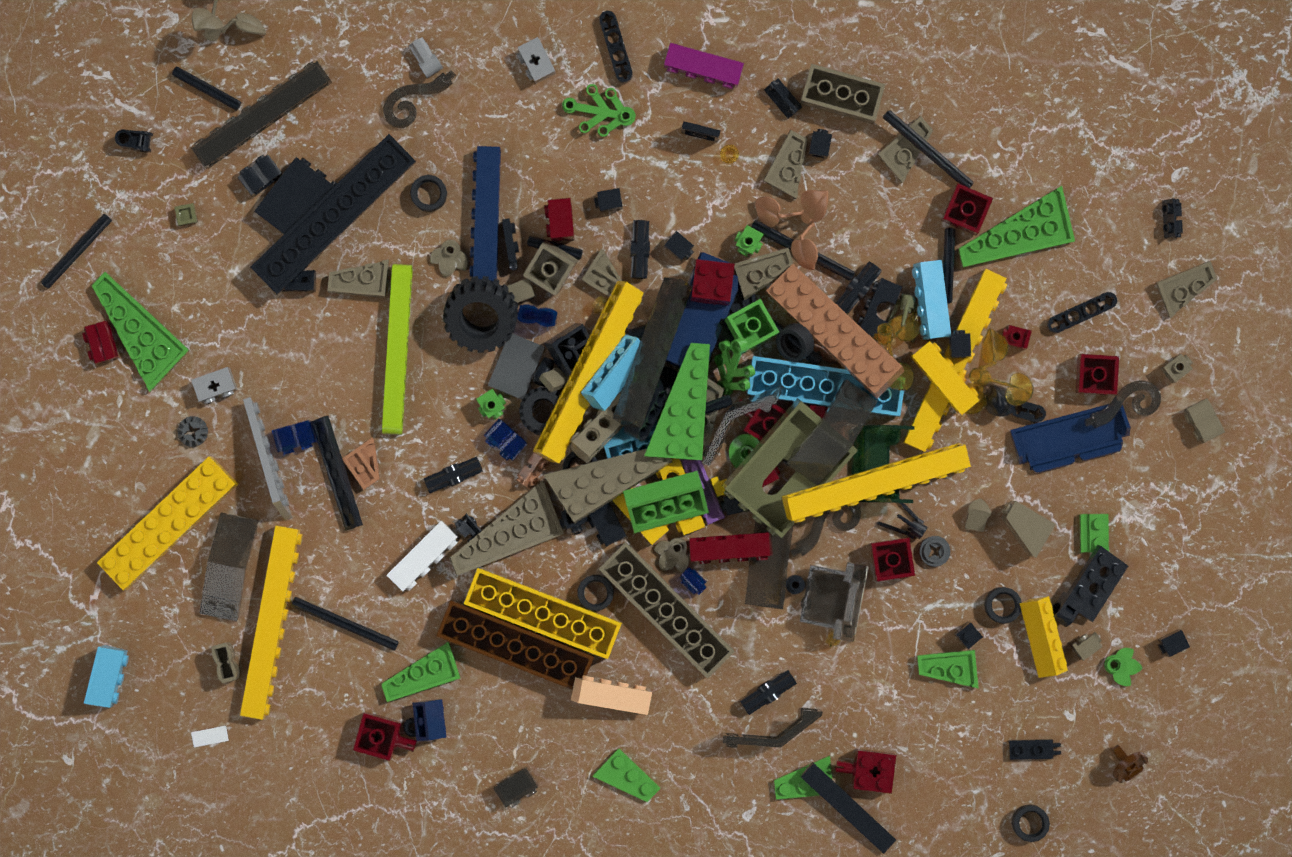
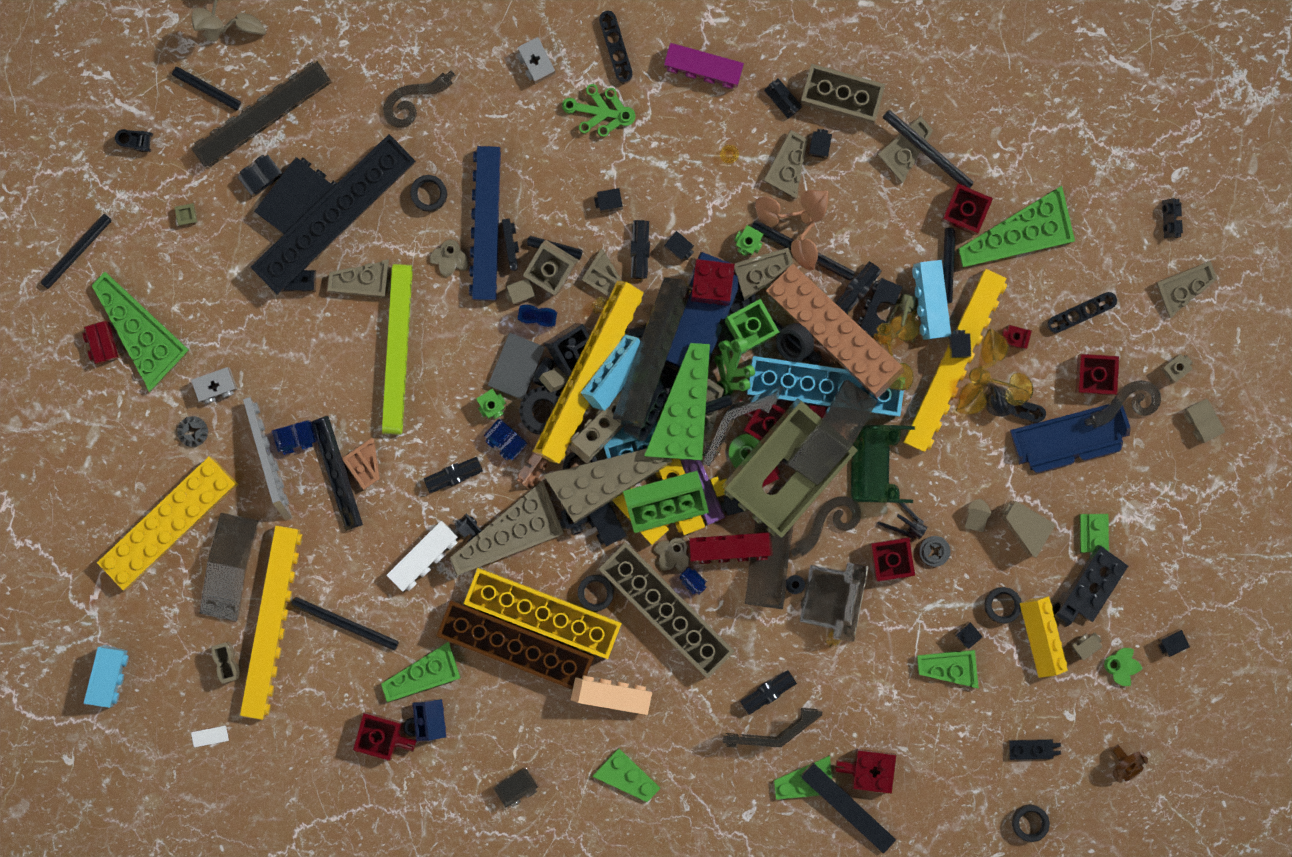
light grey piece [409,37,443,78] -> none
black tyre [443,276,518,353] -> none
dark red brick [544,198,575,242] -> none
black tile [681,121,721,142] -> none
yellow brick [781,443,971,523] -> none
yellow brick [911,341,979,416] -> none

